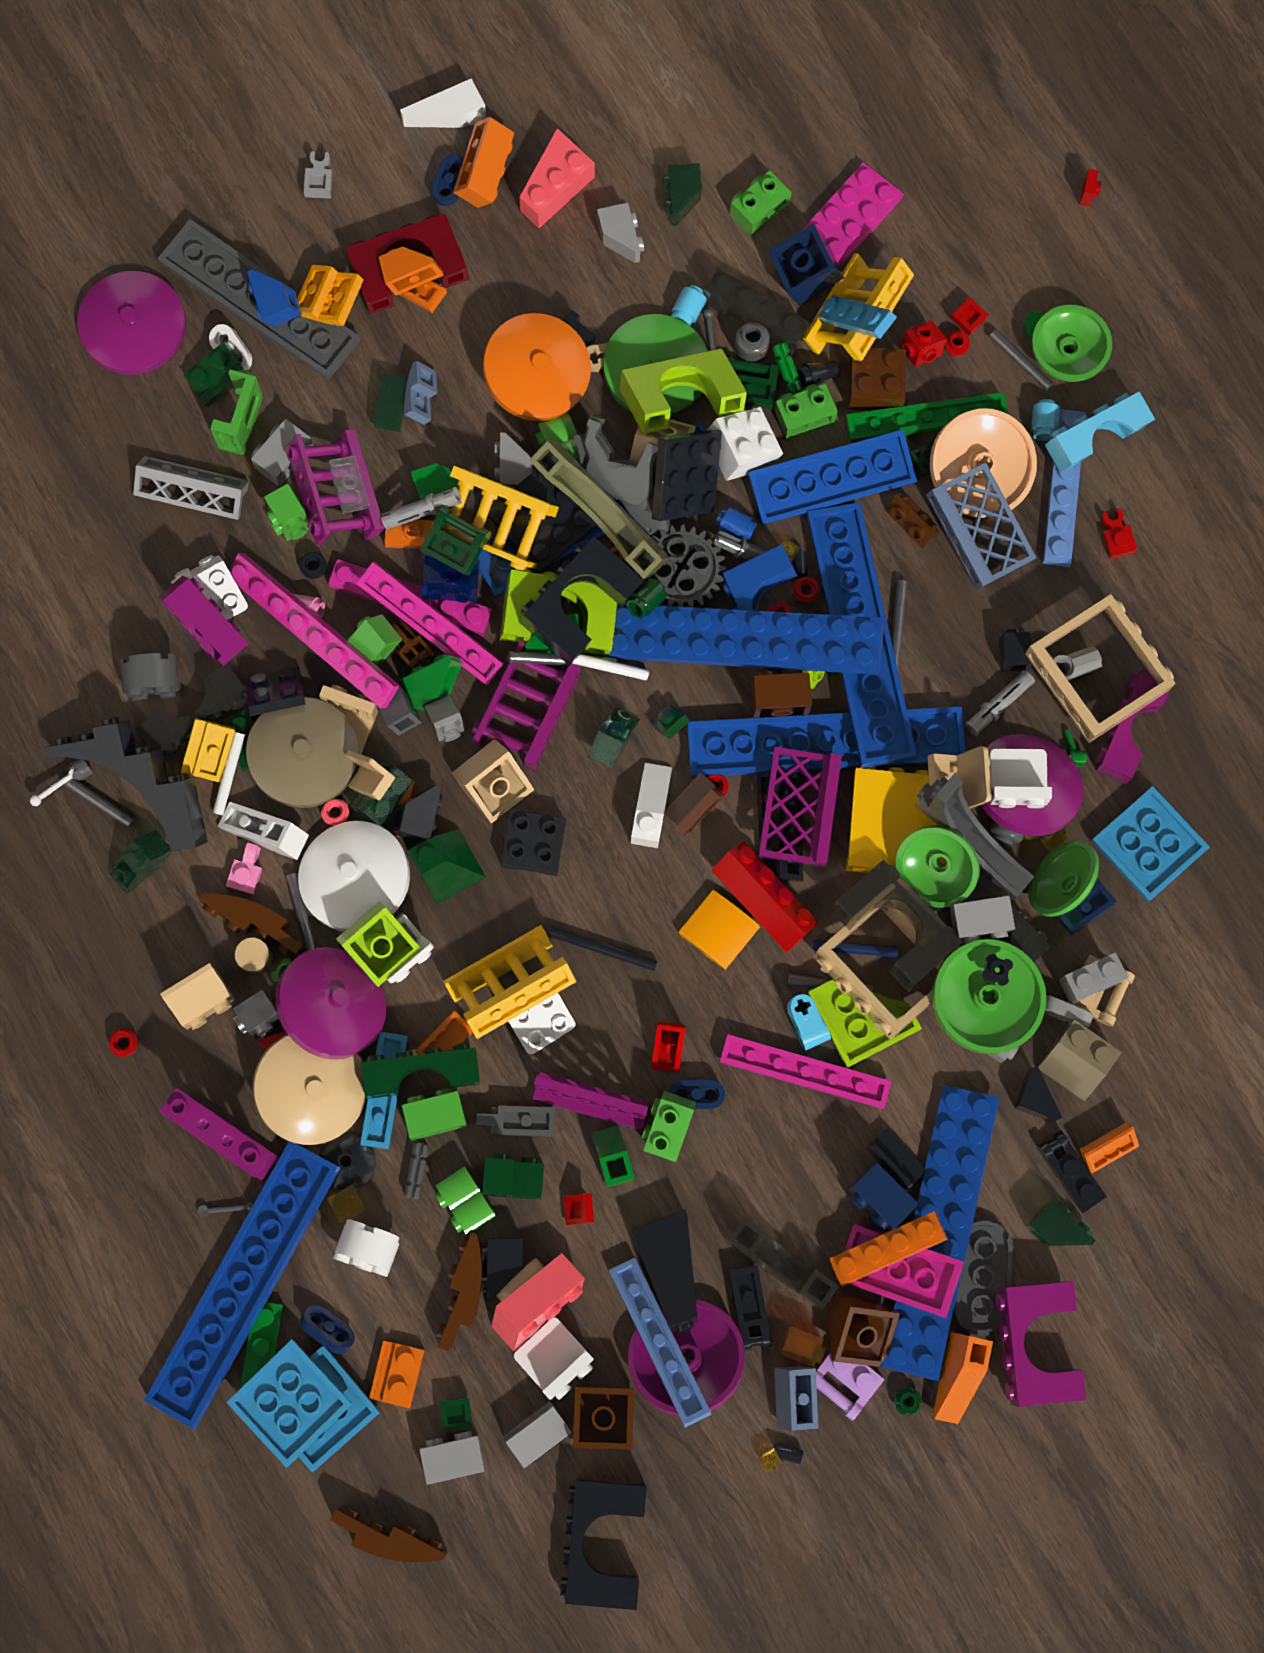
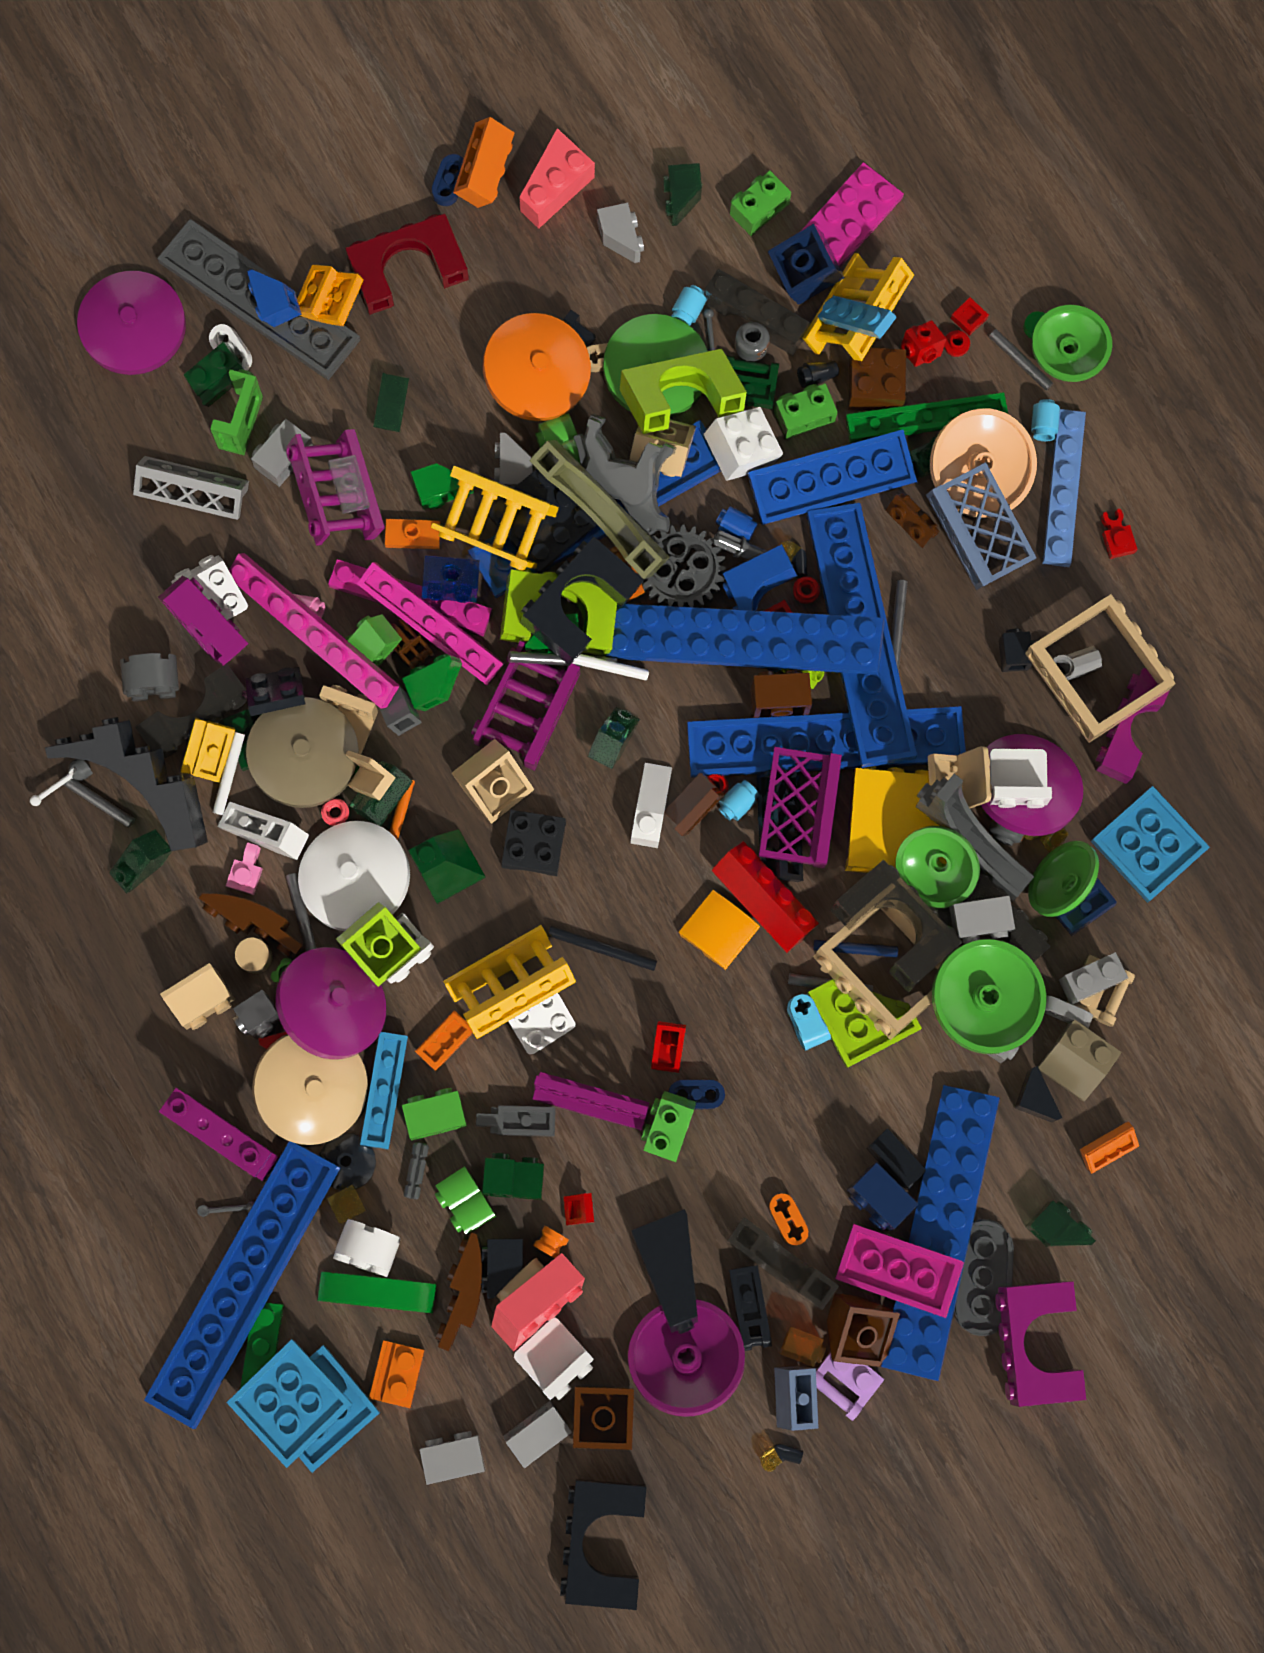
red plate [109,1029,138,1057] -> none
bright green brick [264,484,309,541] -> none
black plate [299,552,327,579] -> none
dark blue plate [300,1305,355,1354] -> none
light grey plate [304,151,333,199] -> none
reddish brown slope [330,1506,448,1563] -> none
dark green arch [361,1044,481,1099] -> none
orange slope [379,246,444,296] -> none
light grey pin [381,487,462,530] -> none
black slope [390,785,442,842] -> none
orange plate [399,281,447,313] -> none
white slope [400,79,486,128] -> none
sand blue slope [404,361,437,425] -> none
dark green plate [420,507,491,576] -> none
light grey slope [424,695,464,742] -> none
dark green plate [440,1397,473,1431] -> none
green slope [591,1125,635,1188] -> none
medium blue plate [609,1258,711,1428] -> none
dark green brick [627,578,666,618] -> none
dark green plate [651,704,690,740] -> none
black plate [652,430,722,521] -> none
dark pink plate [719,1034,892,1109] -> none
green axle [773,342,803,395] -> none
orange plate [829,1211,948,1286] -> none
dark green plate [893,1386,922,1415] -> none
orange slope [932,1332,993,1424] -> none
light grey pin [965,670,1035,736] -> none
black plate [981,954,1013,986] -> none
black plate [1037,1130,1107,1213] -> none
medium azure arch [1045,392,1155,472] -> none
green hand [1064,729,1087,767] -> none
red plate [1079,169,1101,206] -> none
none -> green slope [317,1272,436,1313]
none -> orange wheel [533,1225,569,1259]
none -> medium azure brick [719,780,760,821]
none -> orange beam [769,1193,809,1246]

